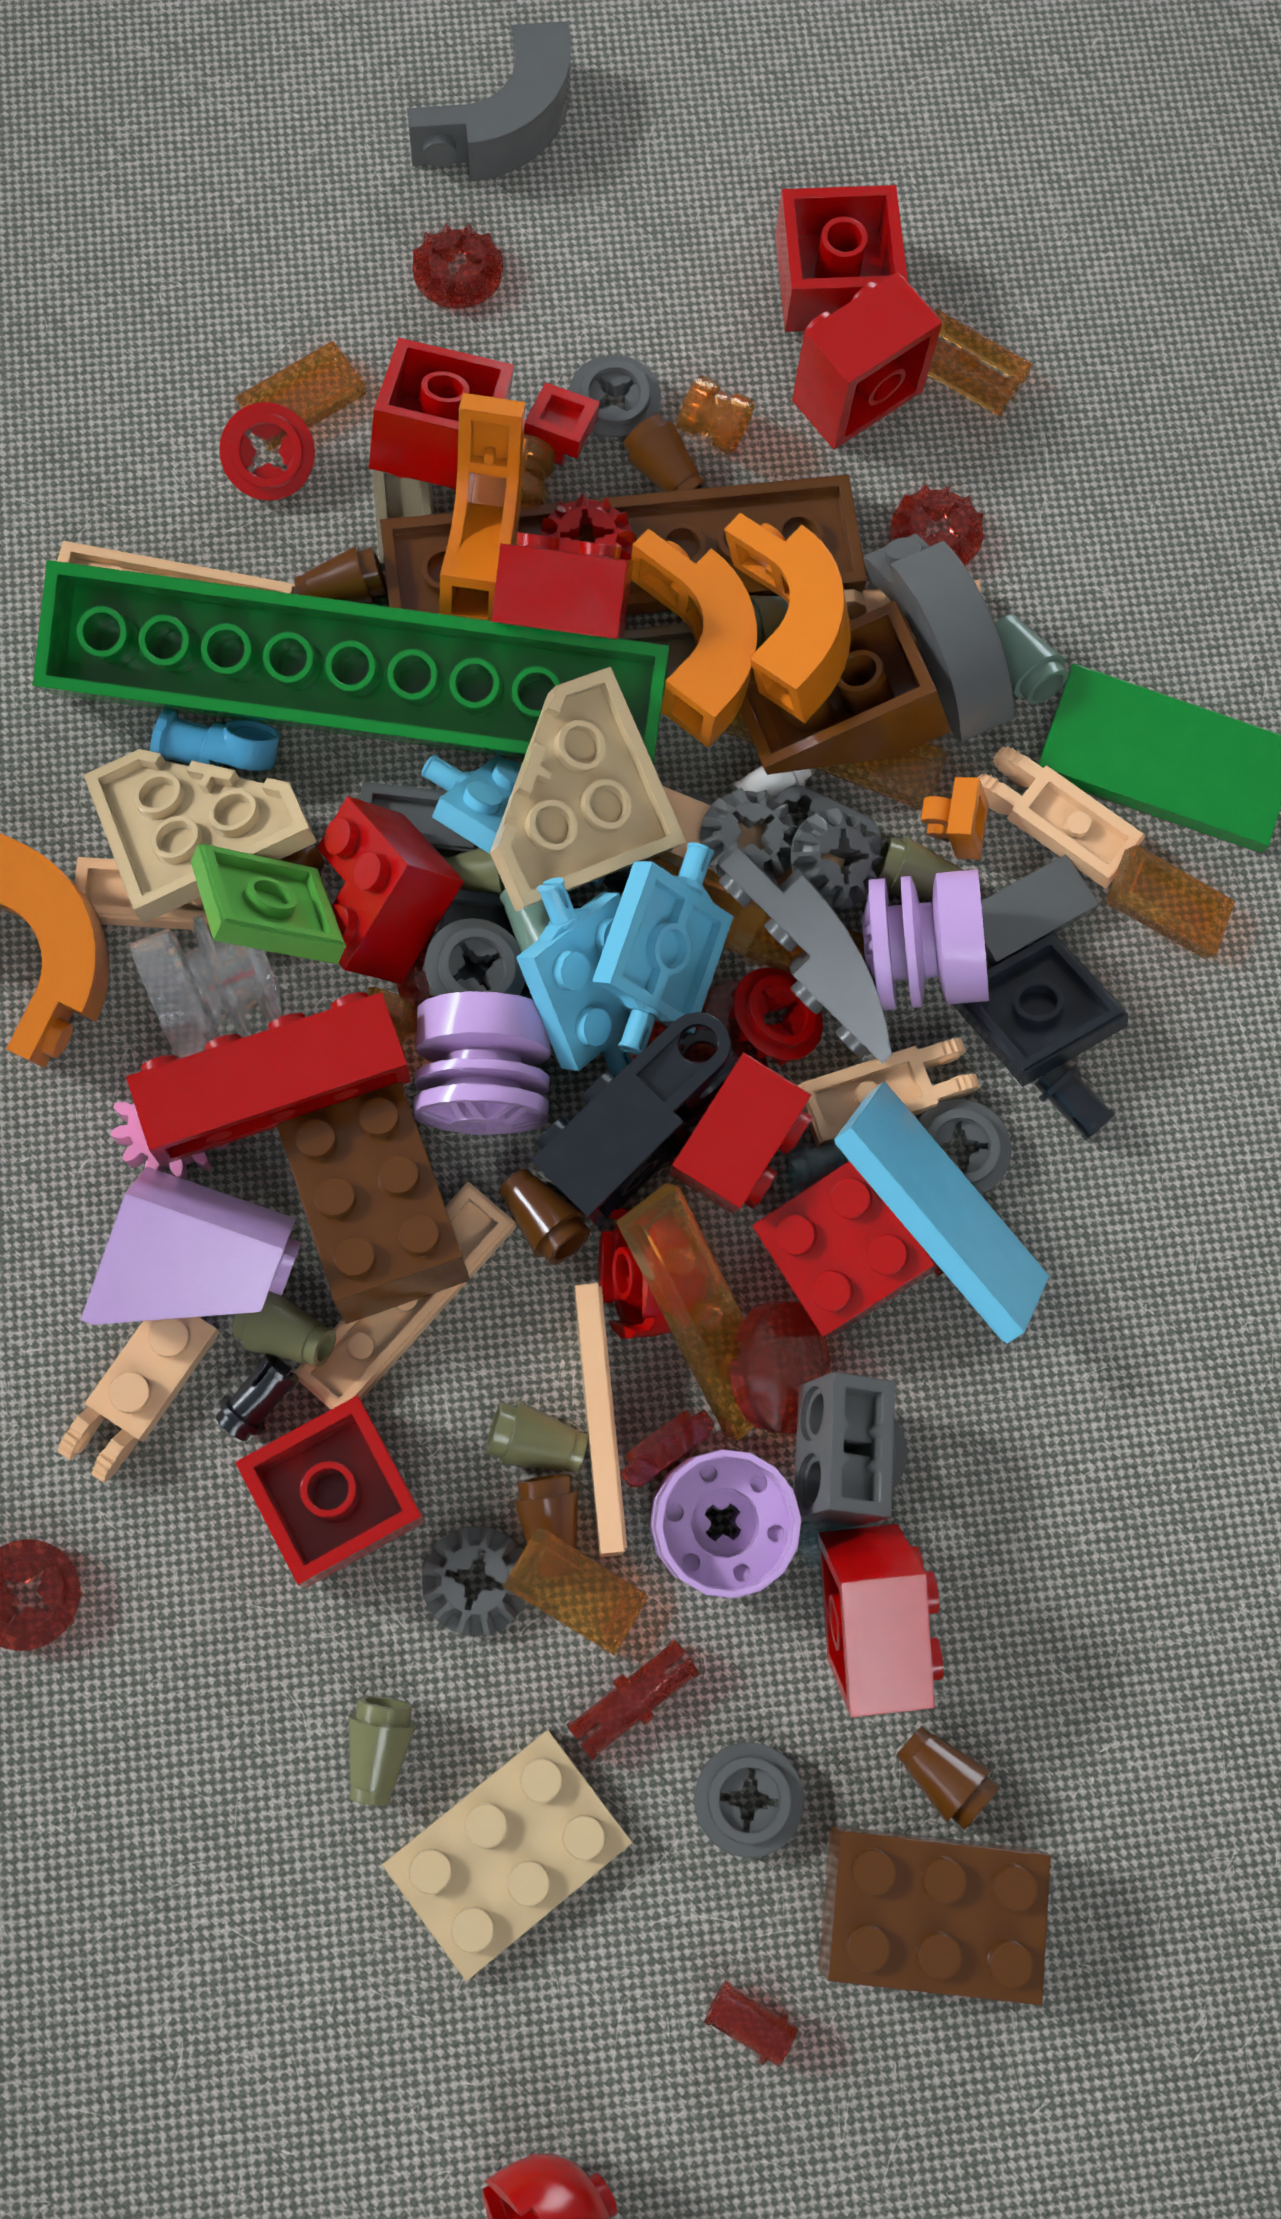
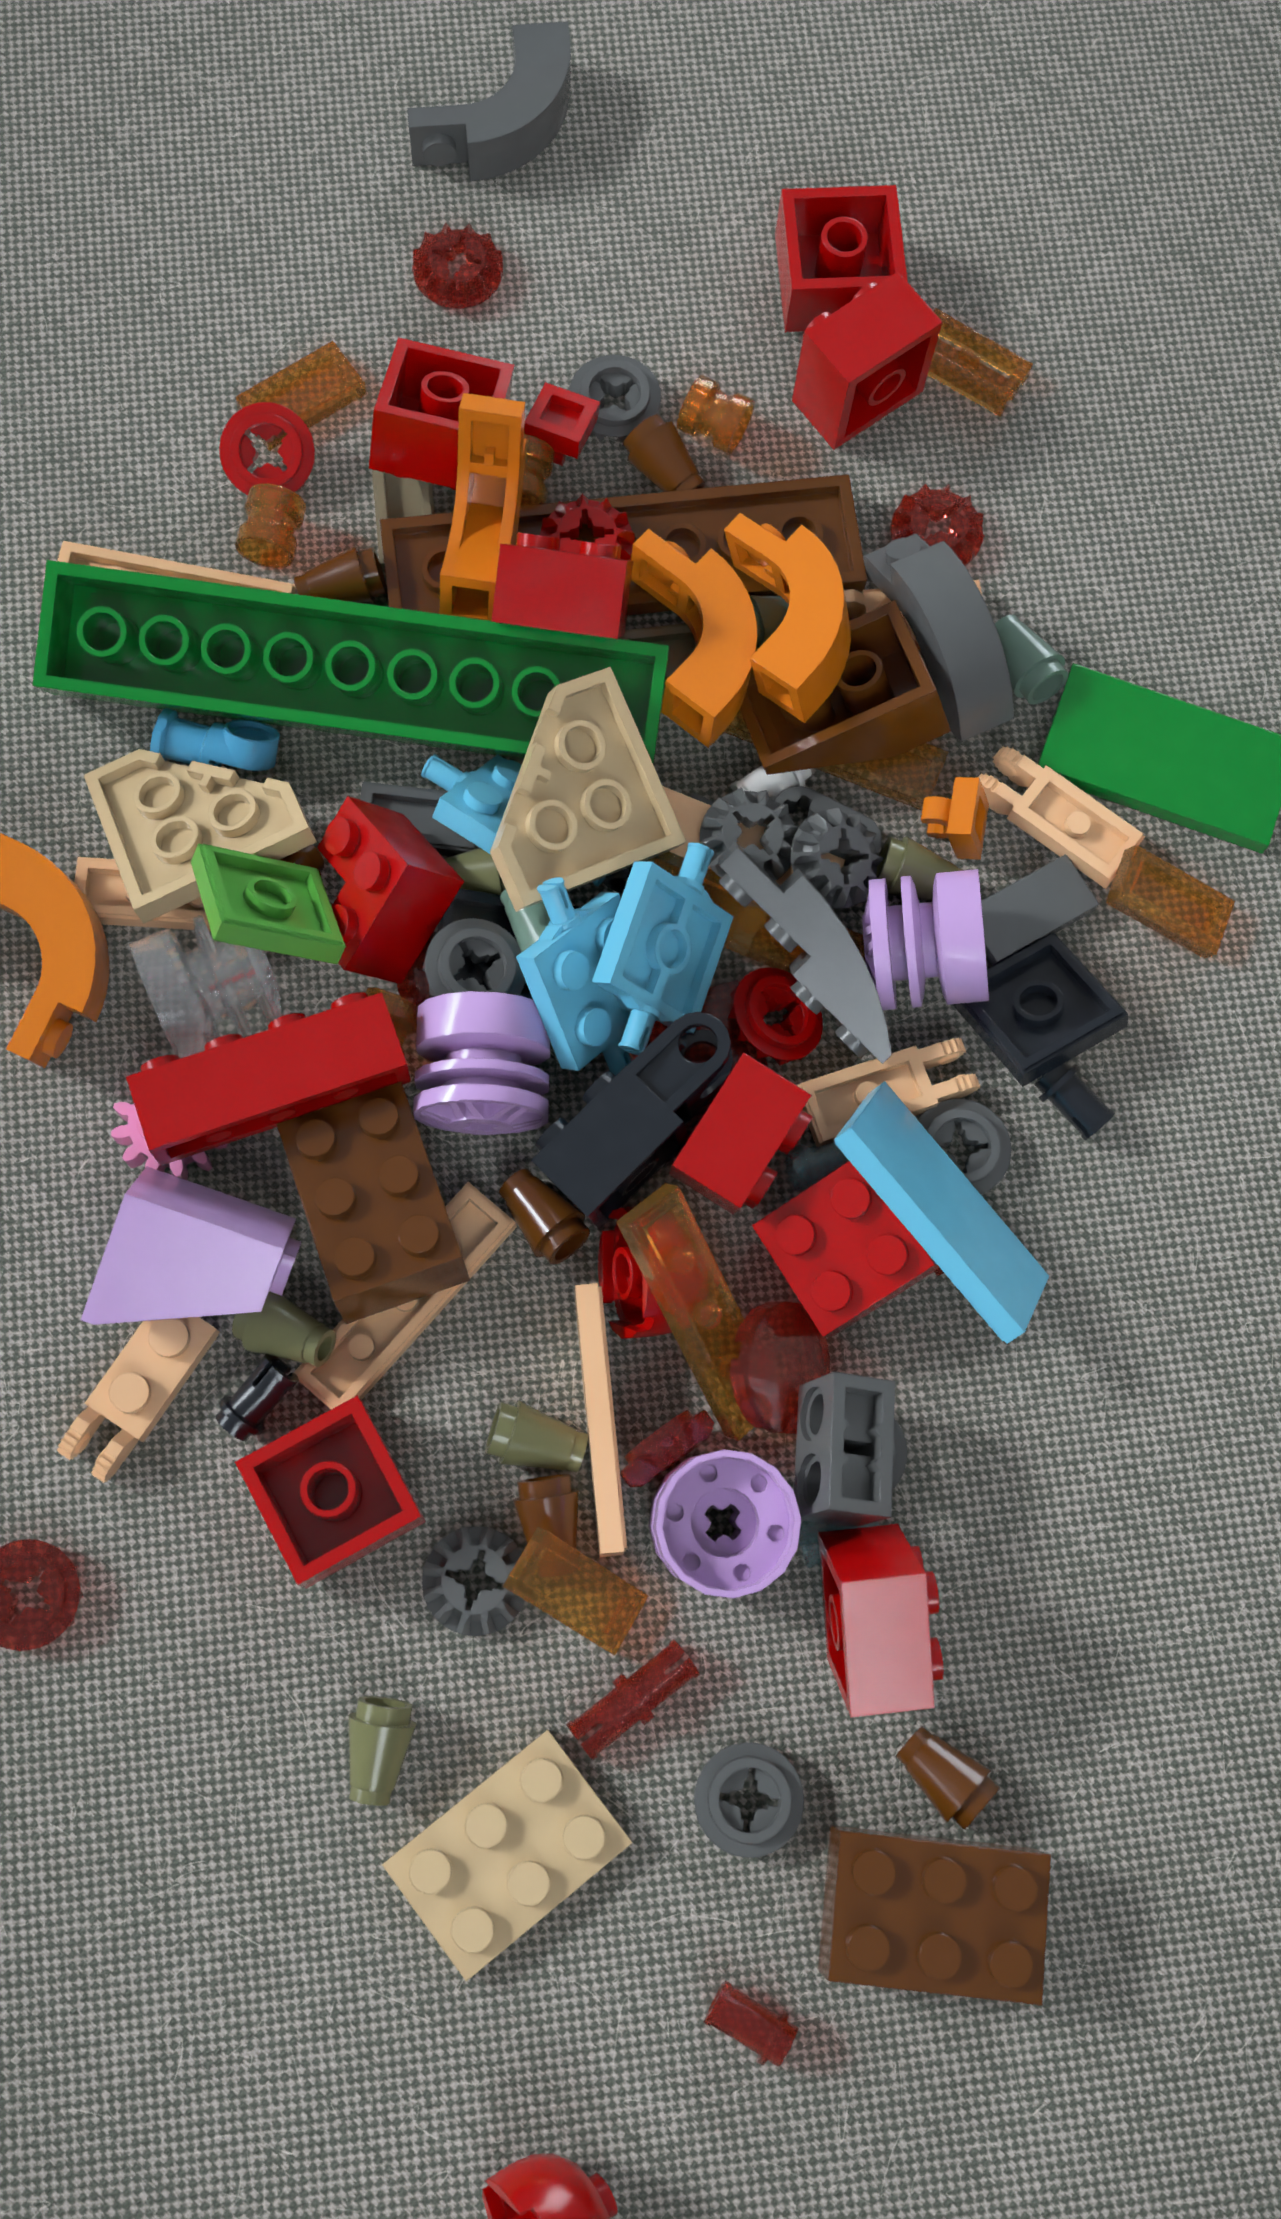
none -> clear orange wheel [235,483,307,568]

